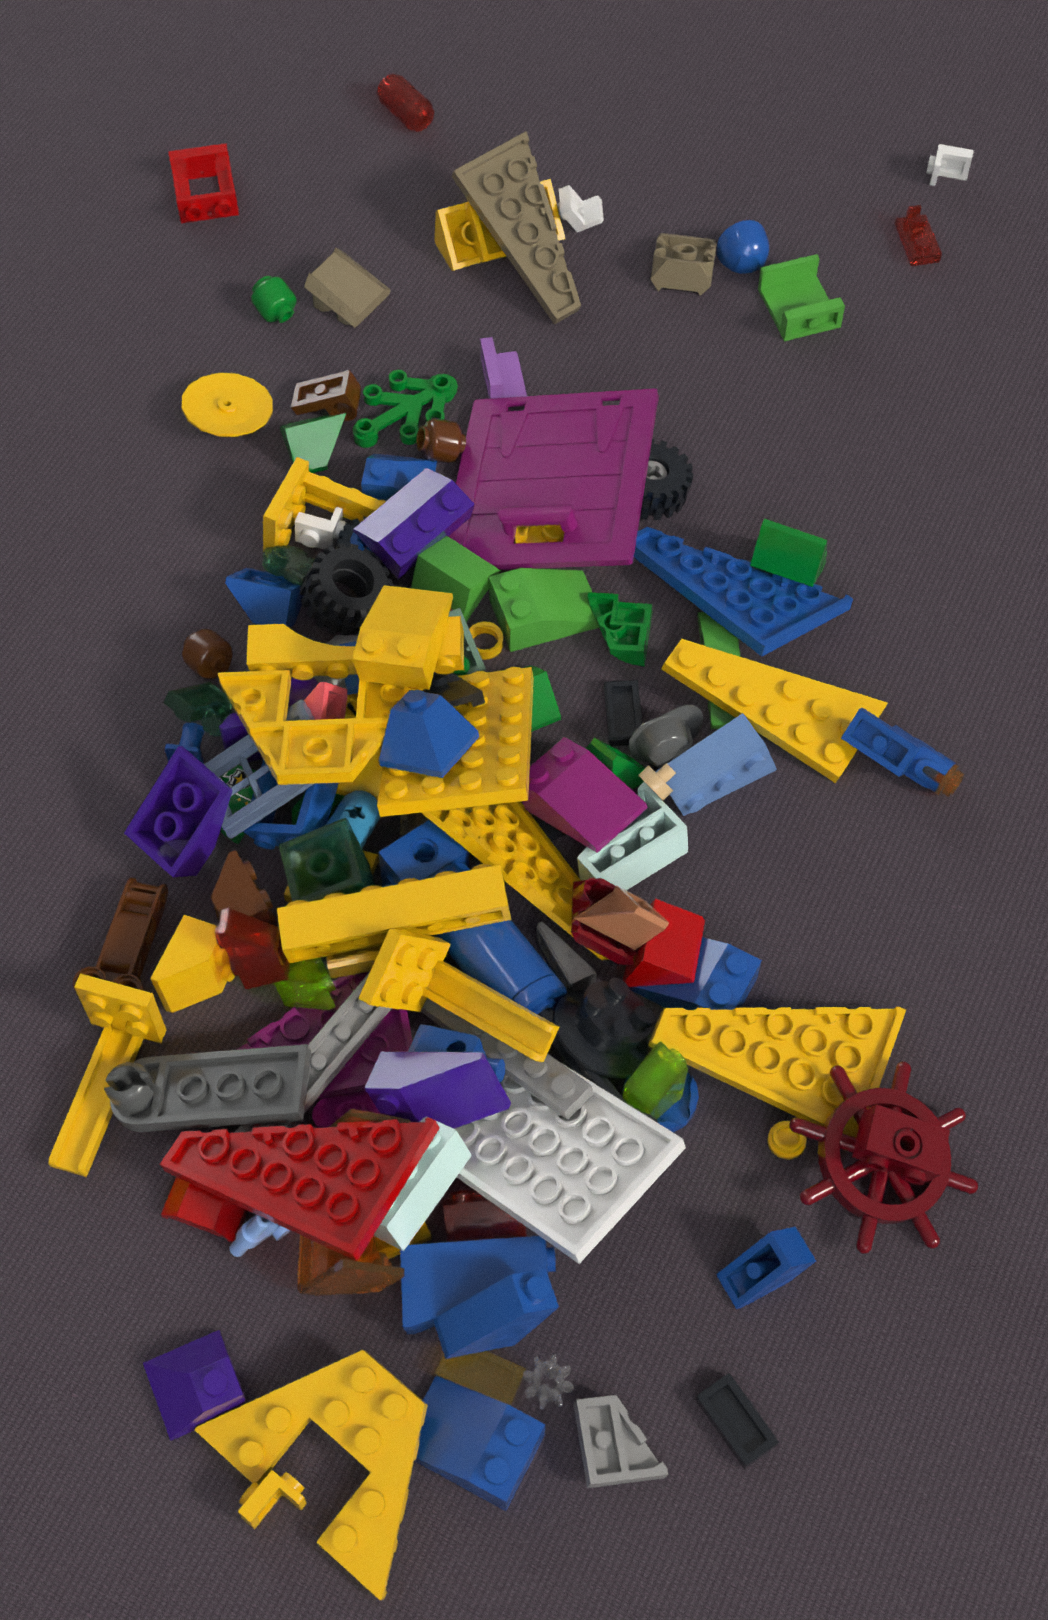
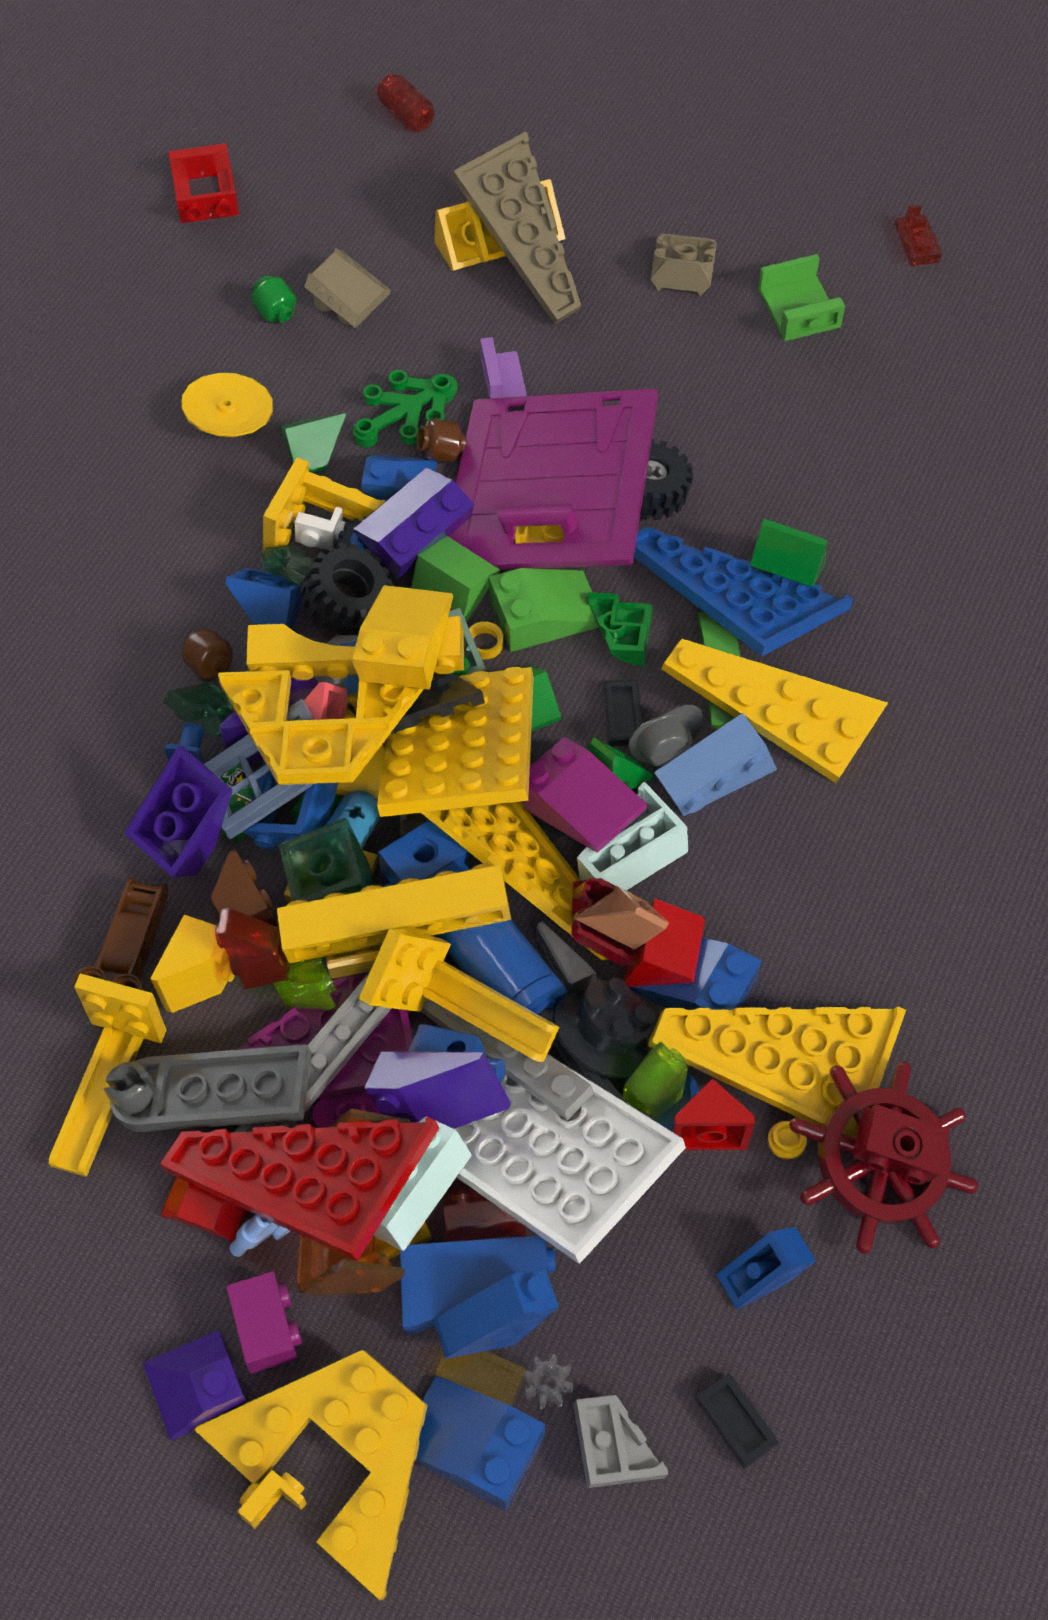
reddish brown plate [291,370,362,421] -> none
blue slope [379,690,479,778] -> none
white bracket [557,185,603,233] -> none
tan tile [639,763,676,800] -> none
blue helmet [717,220,769,274] -> none
blue plate [841,708,965,798] -> none
white bracket [926,144,974,186] -> none
none -> magenta brick [226,1271,302,1374]
none -> red slope [672,1079,755,1151]

